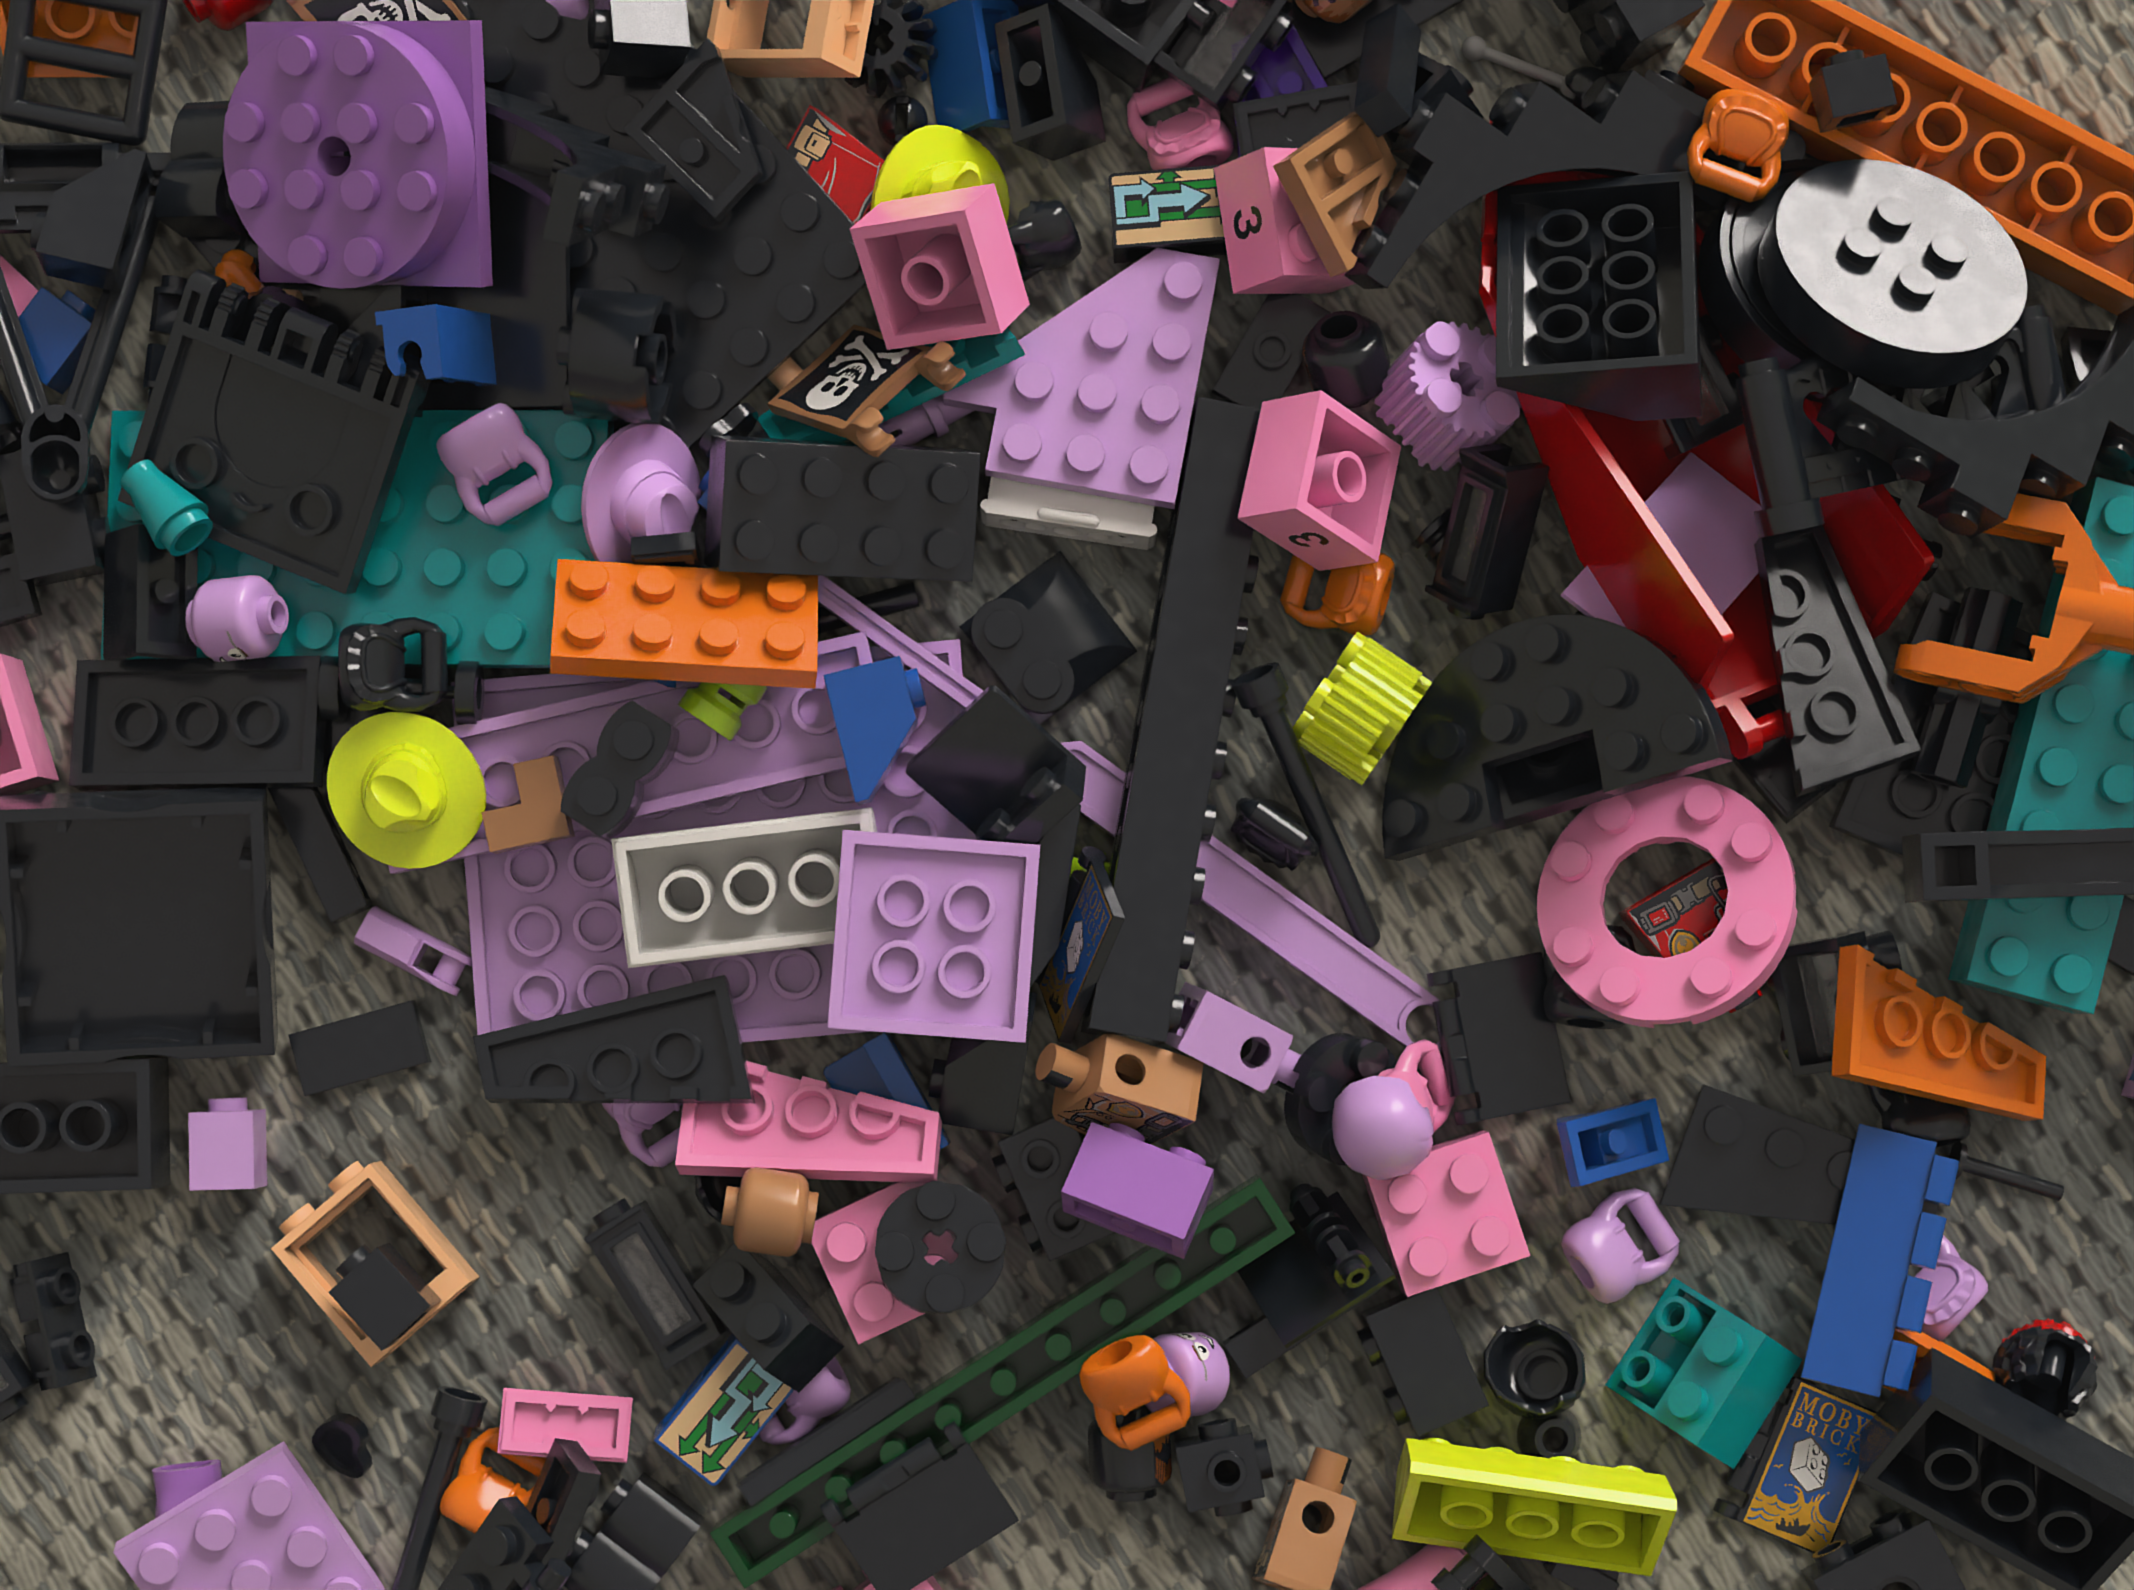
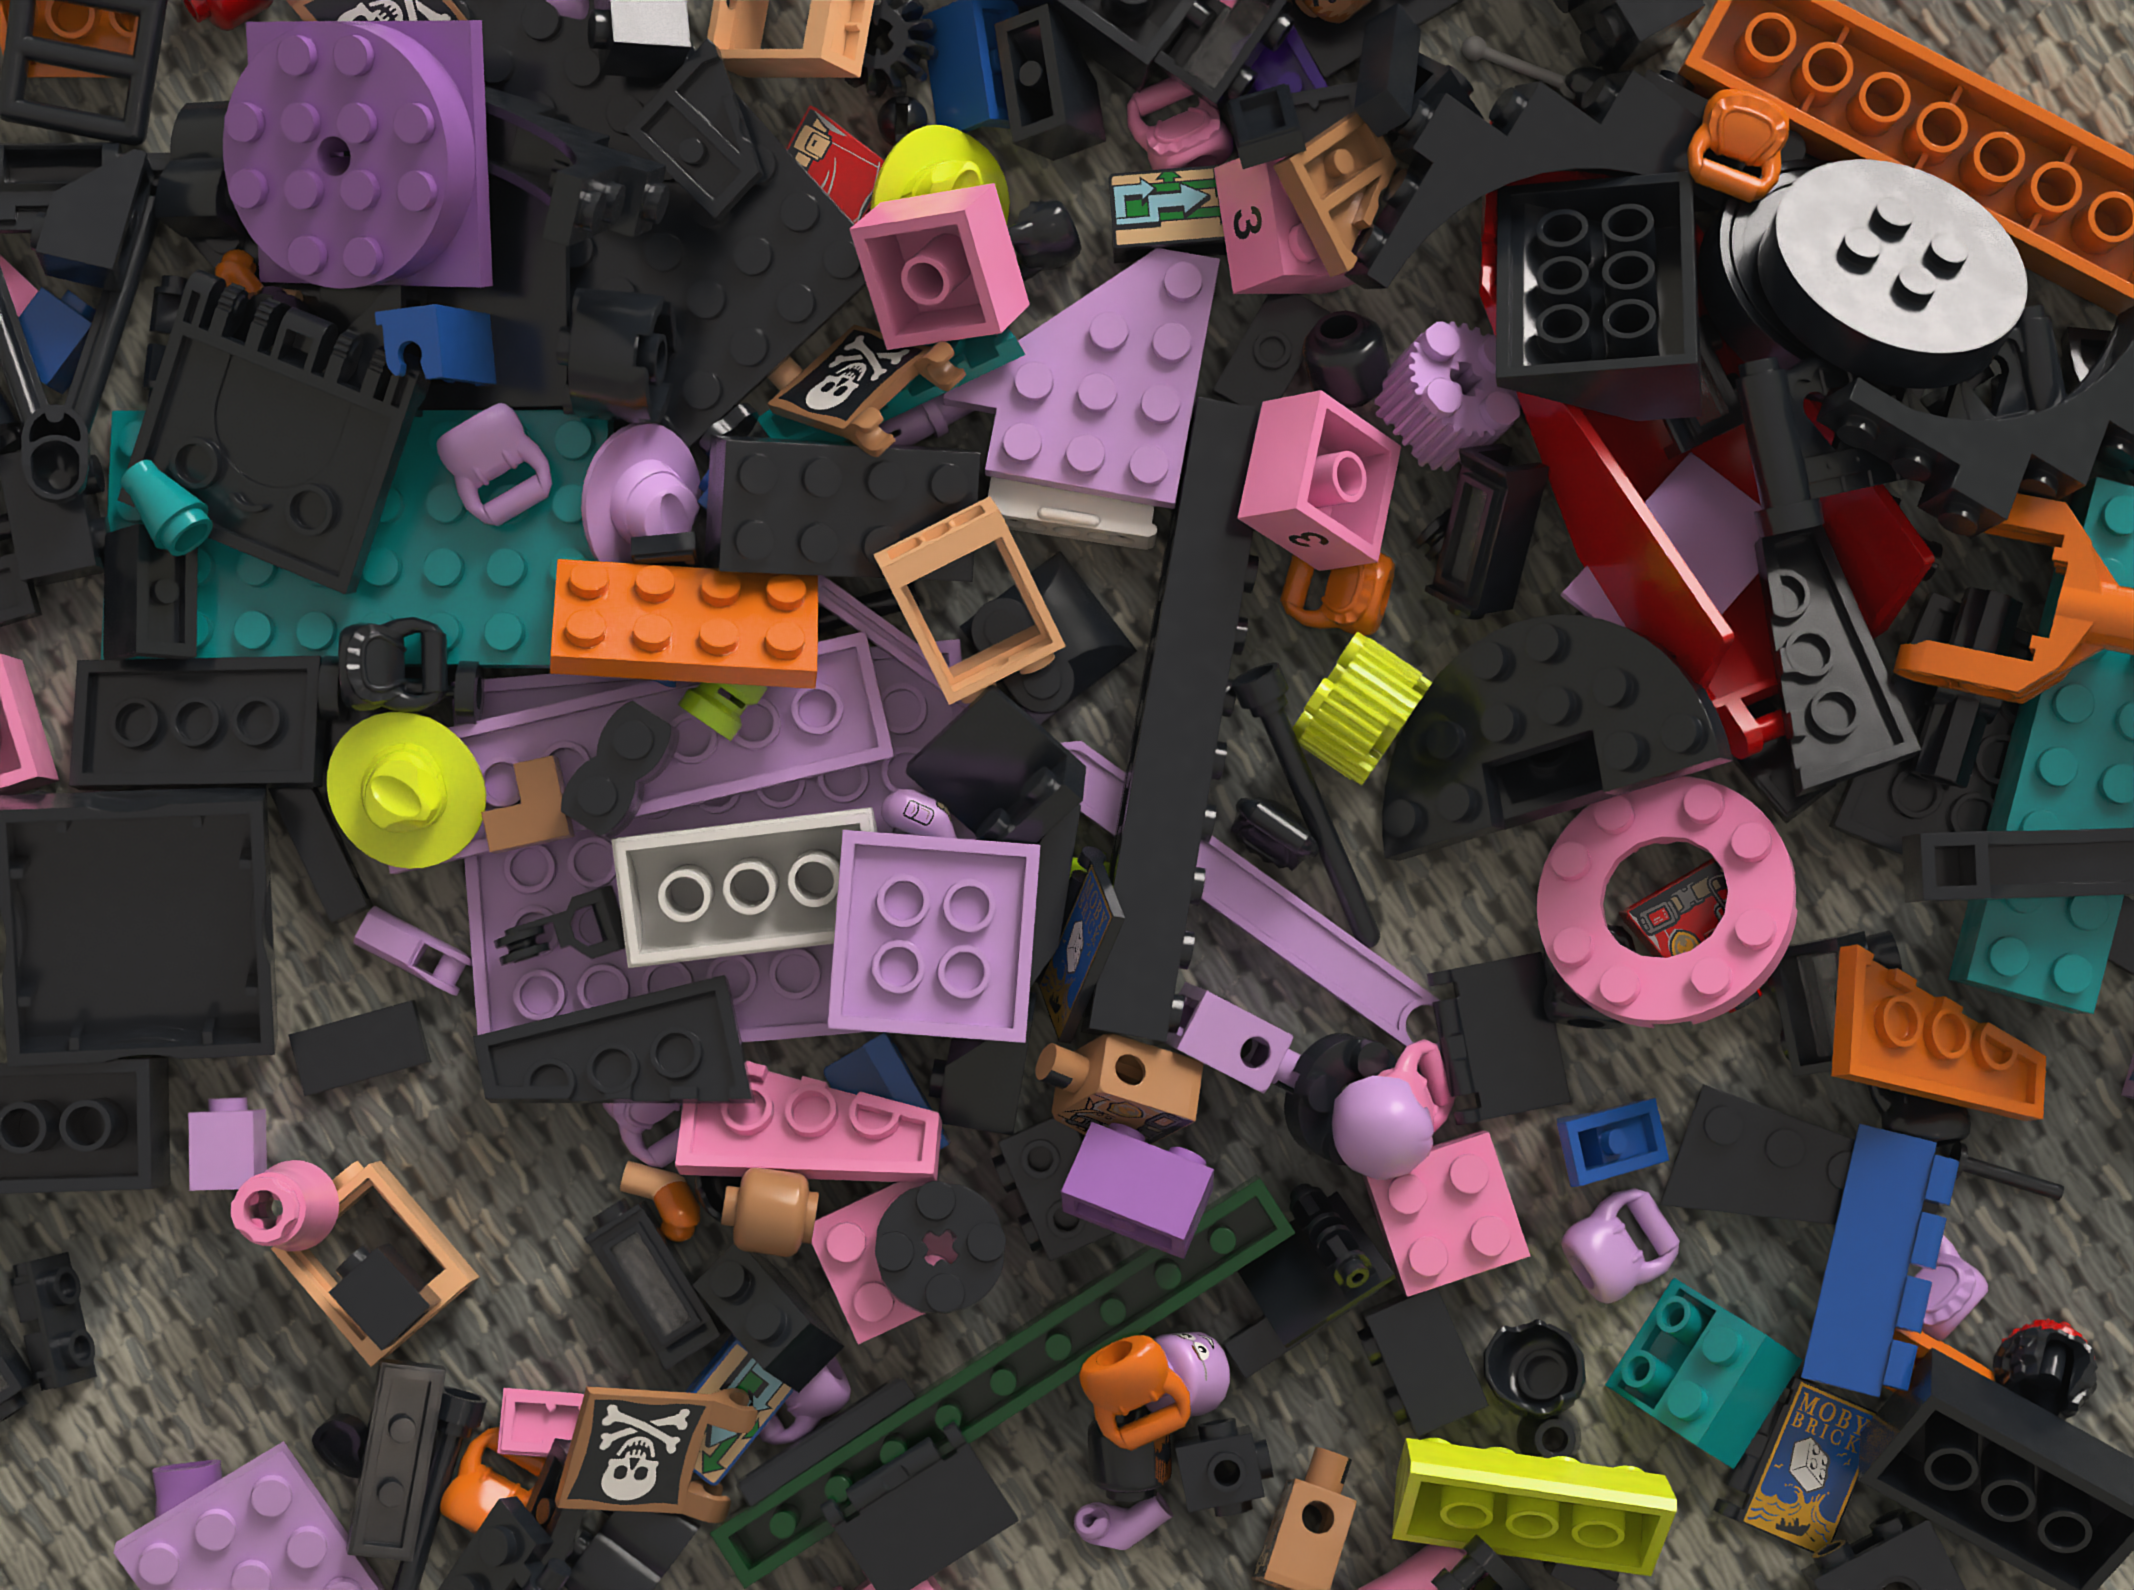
lavender head [185,575,289,662] -> none
blue slope [823,656,926,805] -> none
black plate [1809,49,1897,133] -> none
none -> bright pink plant [231,1160,339,1251]
none -> black tile [346,1358,446,1562]
none -> black piece [494,885,625,966]
none -> flag [555,1386,758,1523]
none -> arm [620,1161,700,1242]
none -> light nougat window [873,496,1066,705]
none -> lavender arm [881,789,956,838]
none -> lavender arm [1074,1492,1173,1550]
none -> black tile [1227,83,1307,169]

